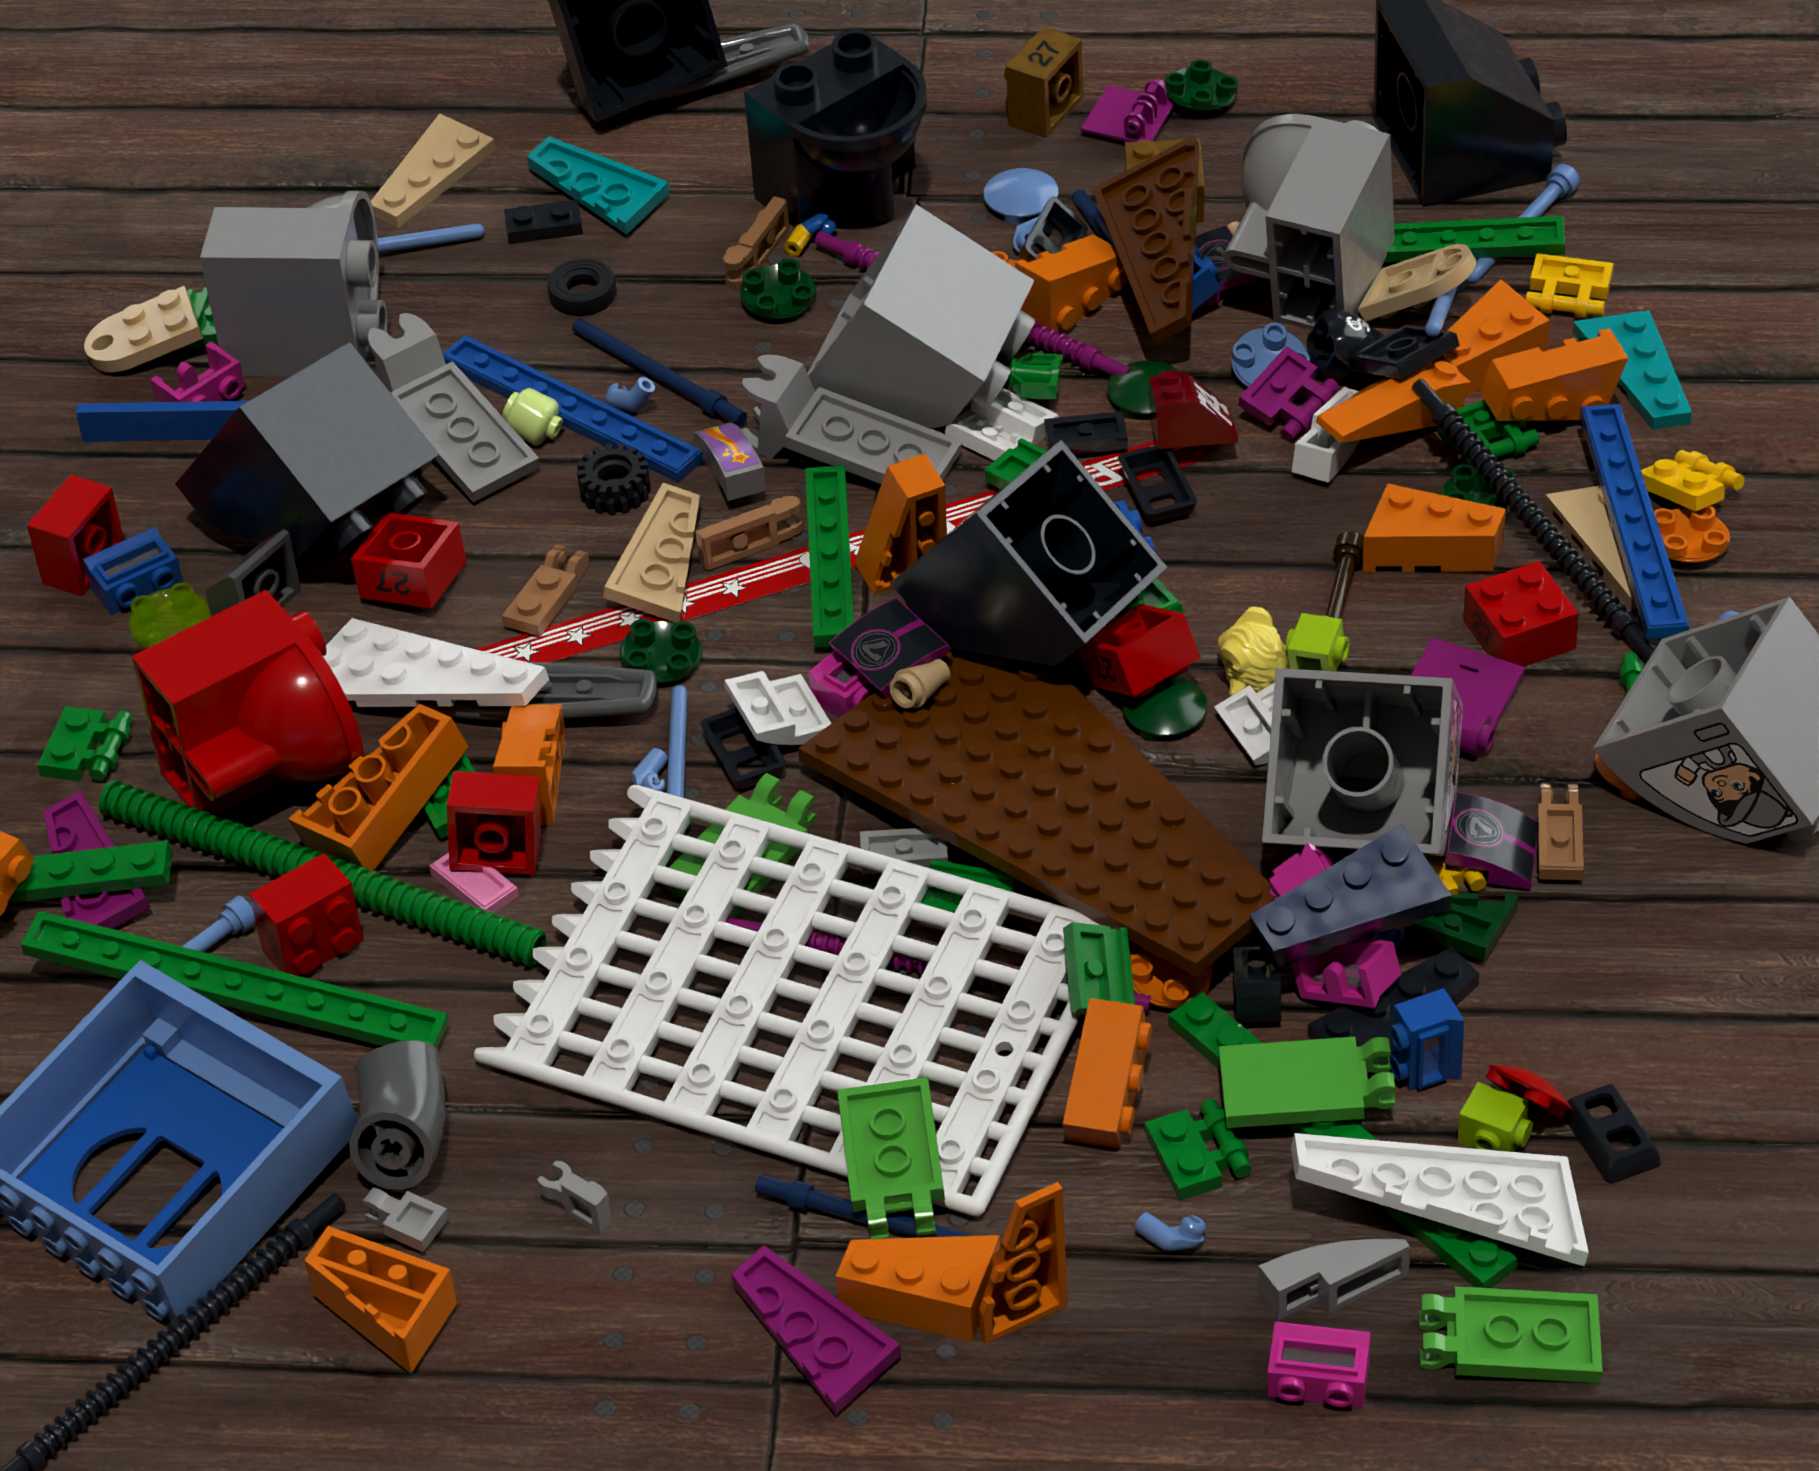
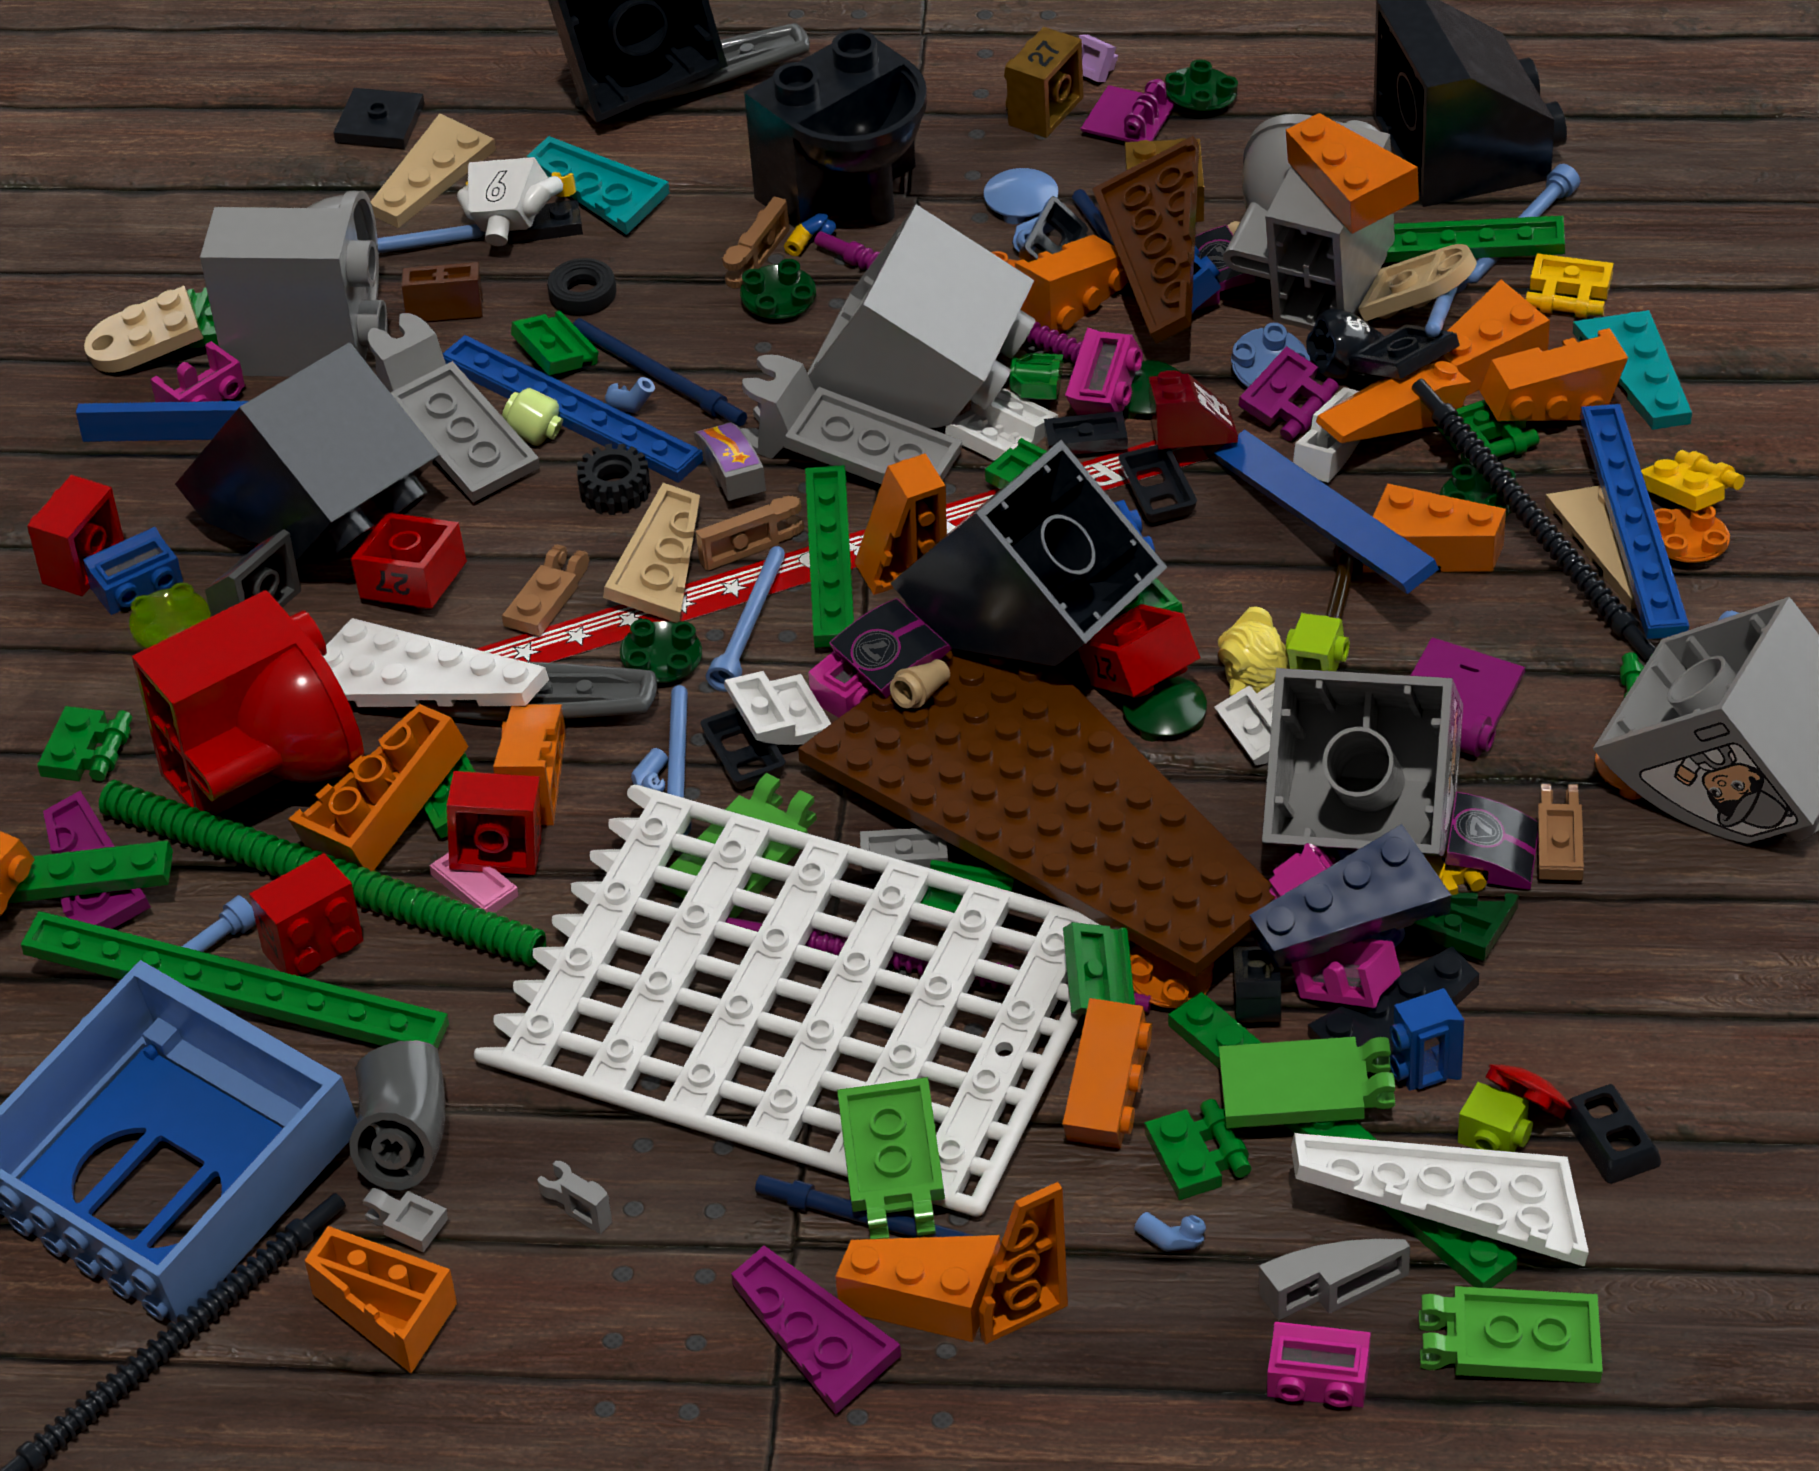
red brick [1463,561,1579,667] -> none
none -> black plate [333,88,425,149]
none -> reddish brown hinge [401,262,483,321]
none -> white torso [457,157,576,246]
none -> green plate [511,311,599,375]
none -> medium blue piece [706,546,785,692]
none -> dark pink window [1065,328,1143,415]
none -> lavender tile [1079,35,1118,82]
none -> blue tile [1214,429,1439,594]
none -> orange wedge [1286,113,1419,234]

